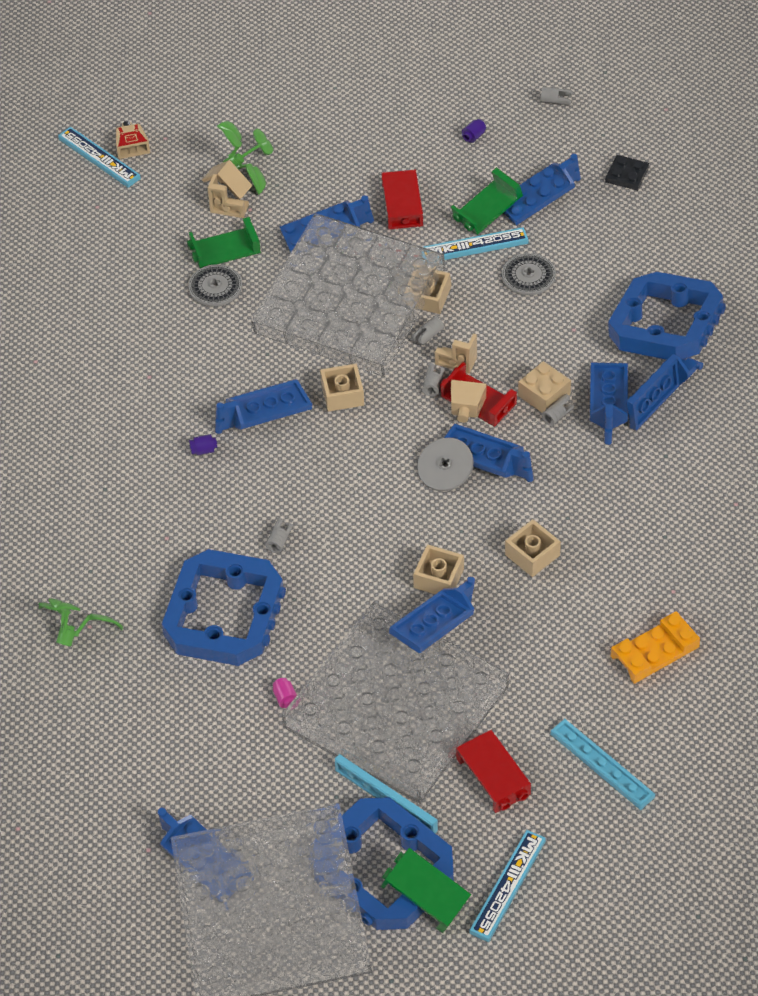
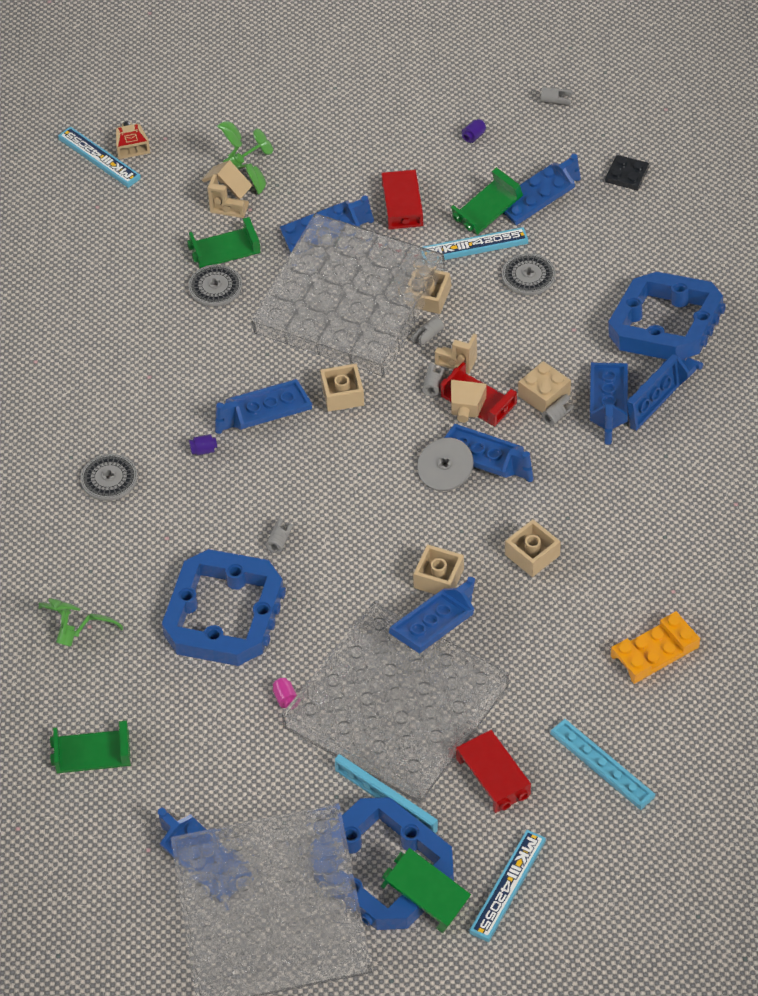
none -> green panel [50,720,131,774]
none -> piece [80,454,138,501]

